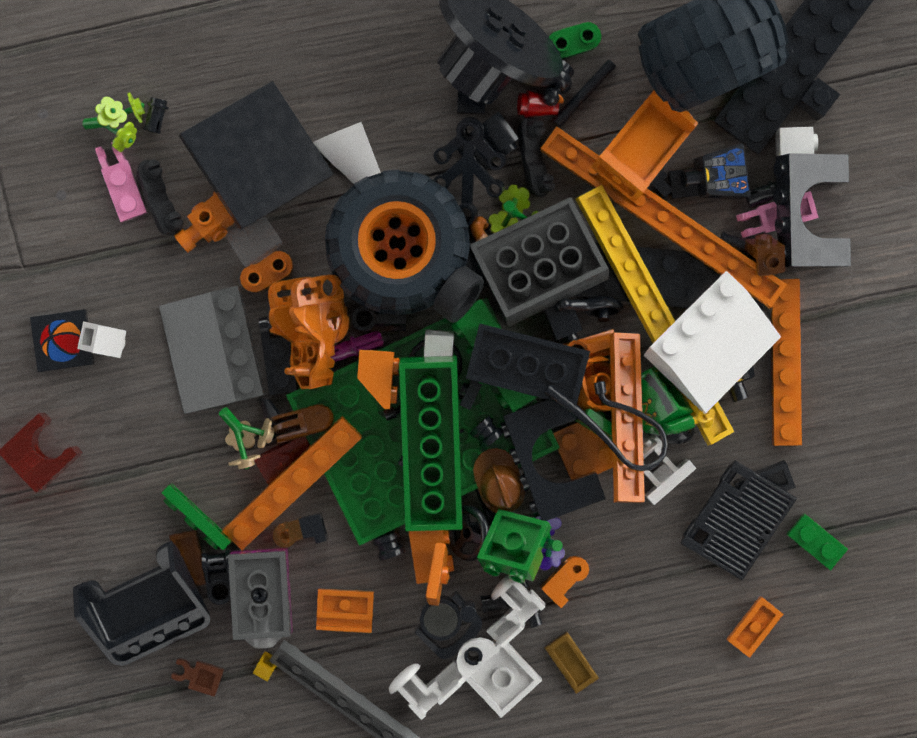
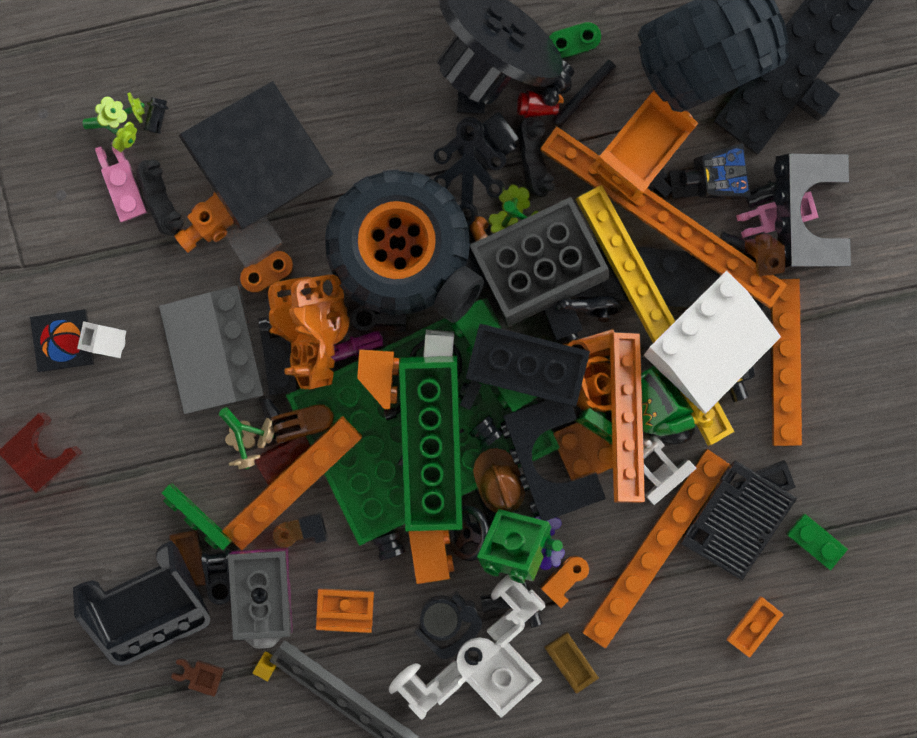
white slope [313,122,381,184] -> none
orange plate [426,543,450,606] -> none
black piece [544,382,668,471] -> none
white brick [775,127,818,156] -> none
none -> orange plate [582,449,729,648]

